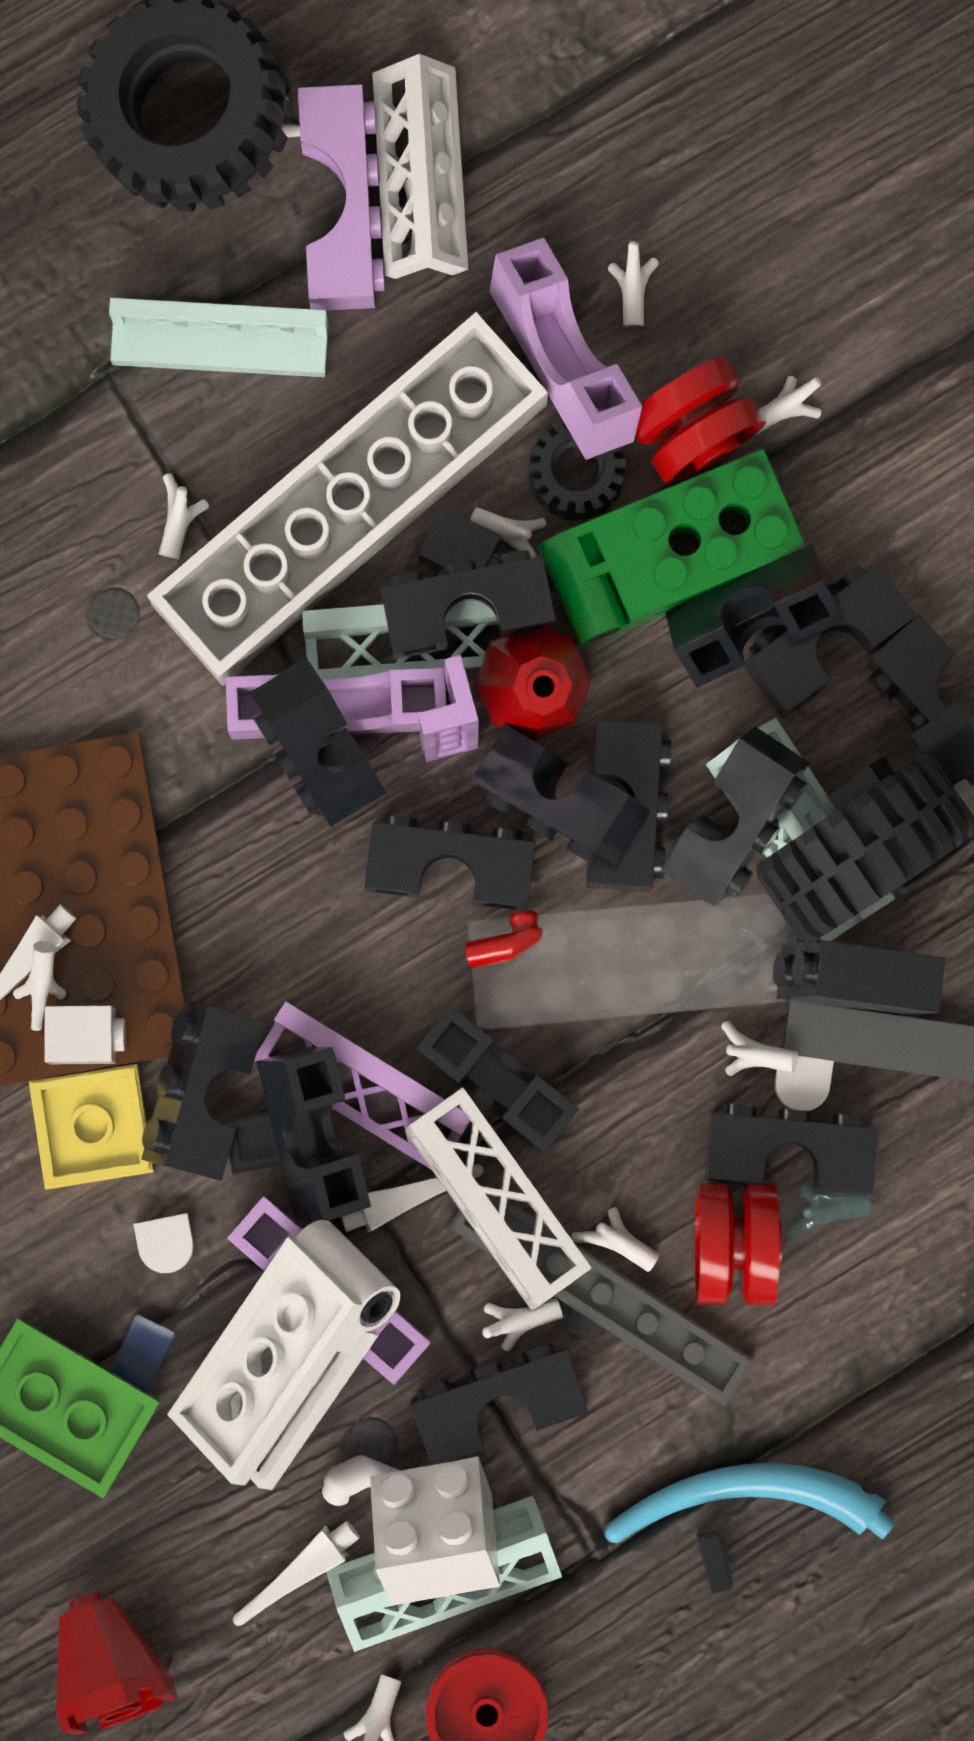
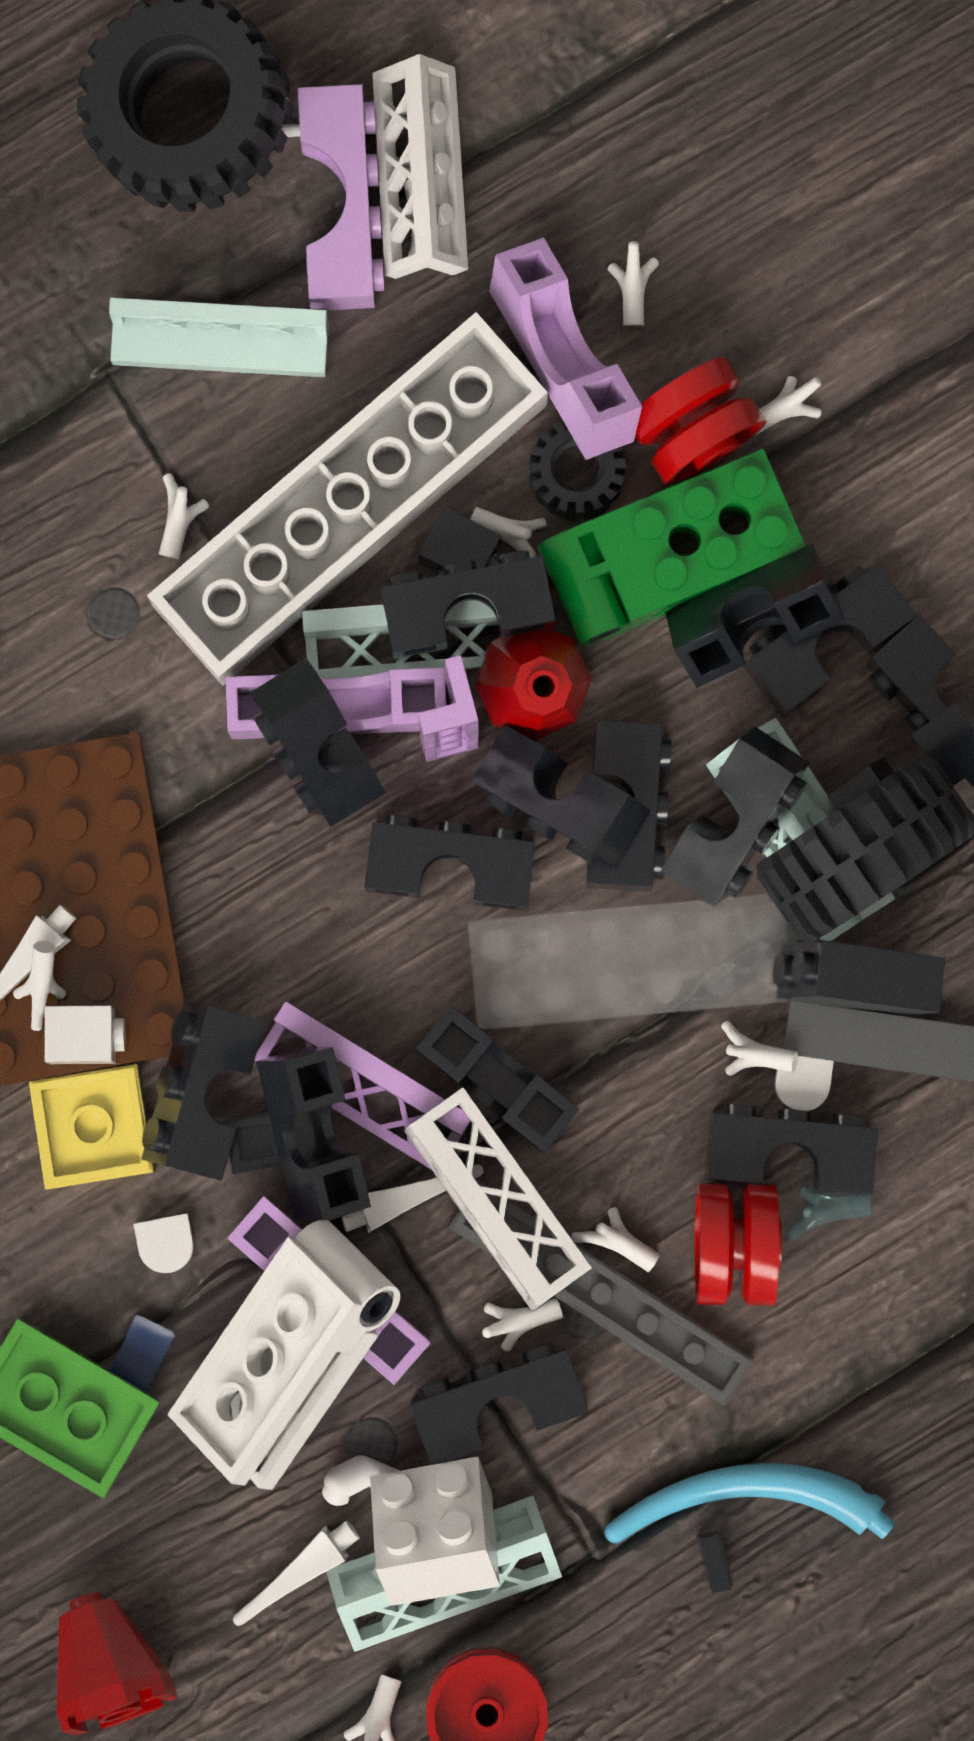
red arm [465,910,543,968] -> none

